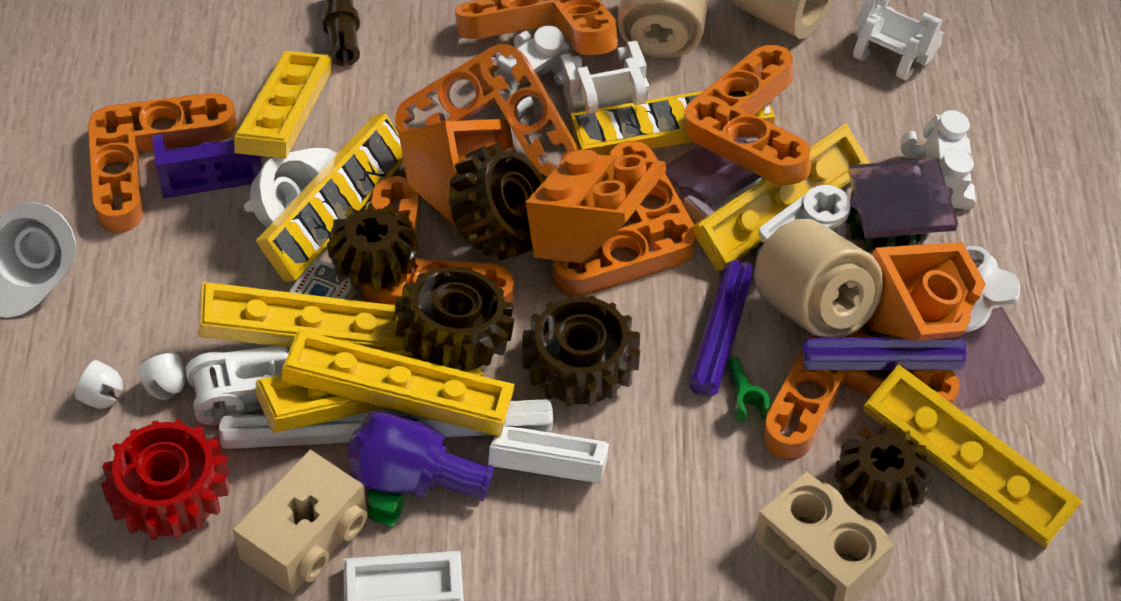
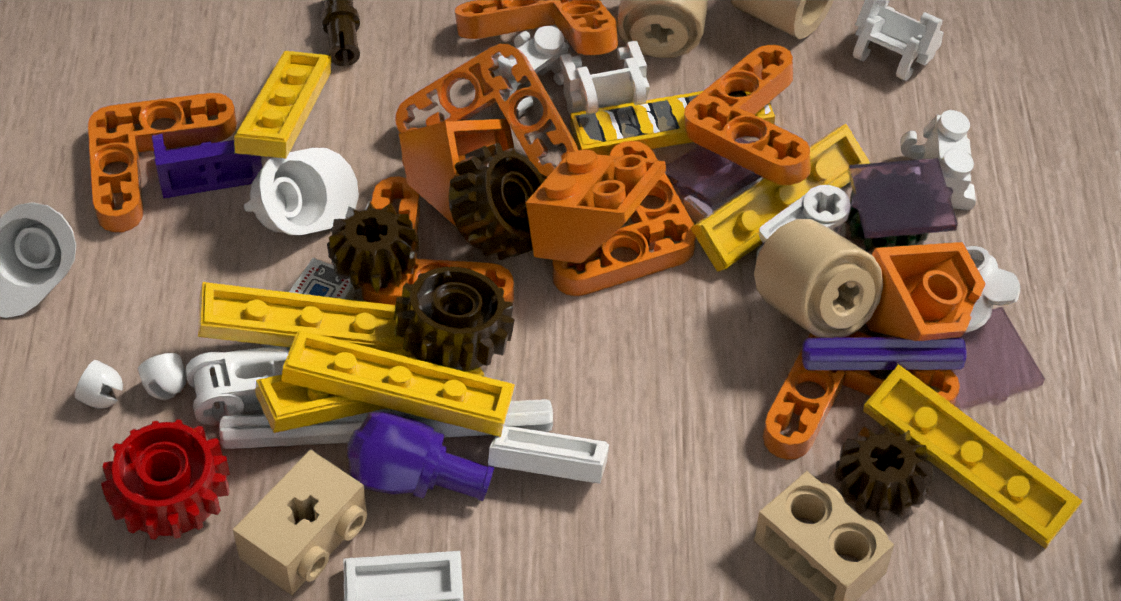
tile [255,113,403,282] -> none
green hand [368,490,405,527] -> none
dark brown gear [522,295,641,406] -> none
dark purple axle [689,259,753,397] -> none
green hand [727,357,770,423] -> none

